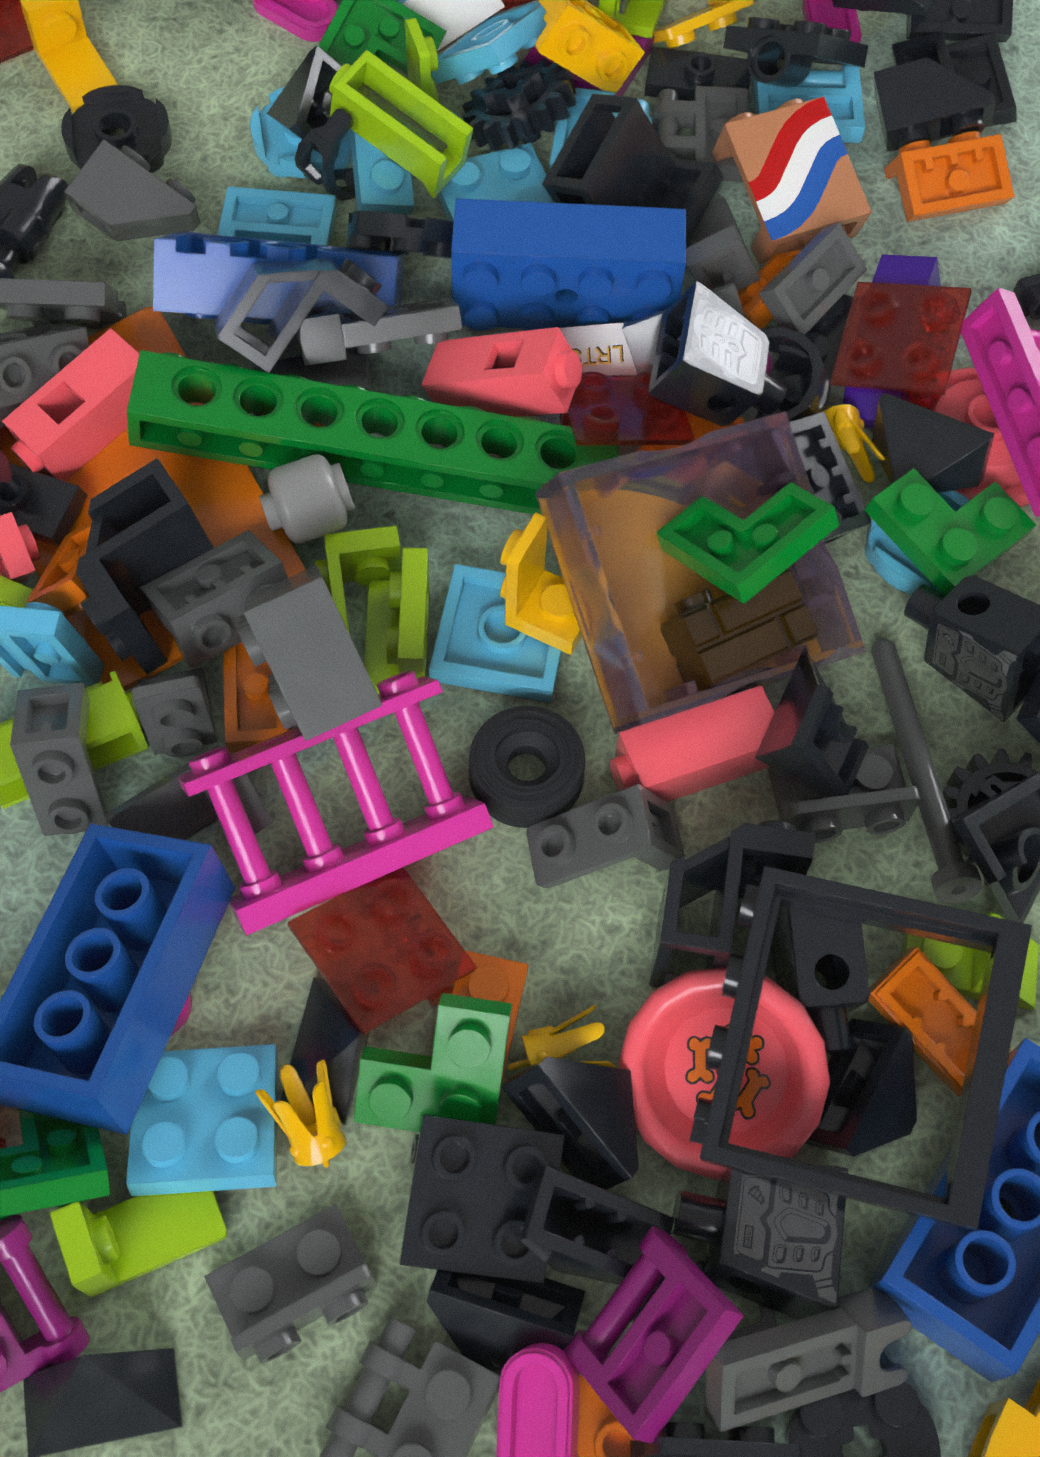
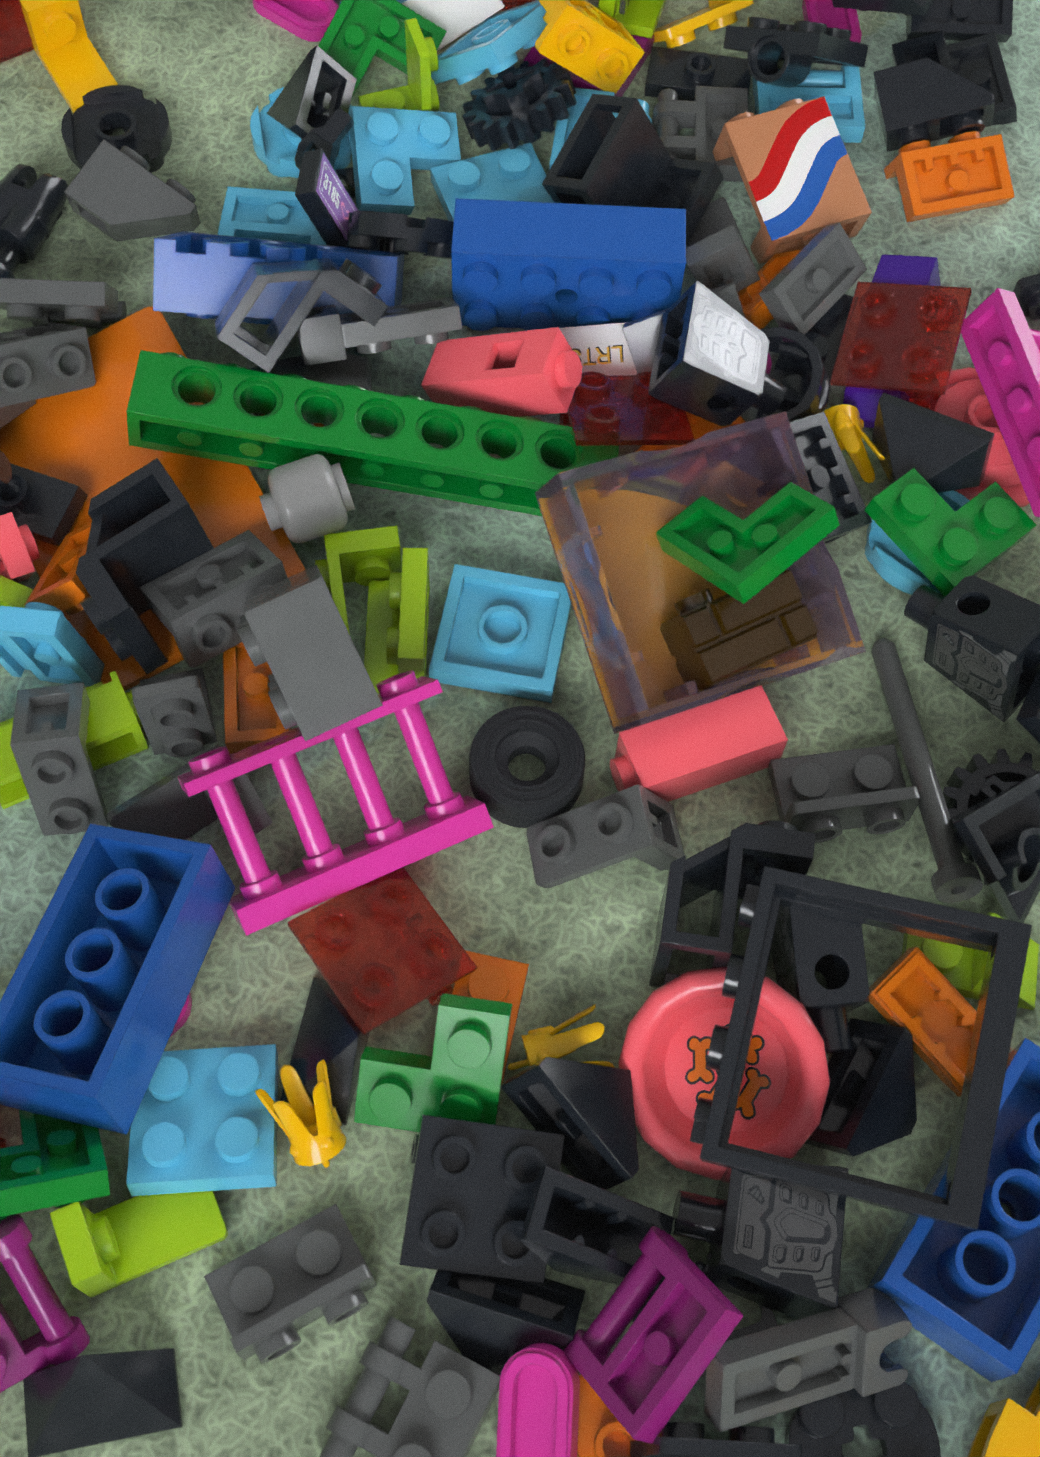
coral brick [2,328,139,482] -> none
lime window [329,50,473,200] -> none
yellow bracket [500,512,586,655] -> none
black slope [755,646,869,798] -> none
none -> tile [295,149,359,248]

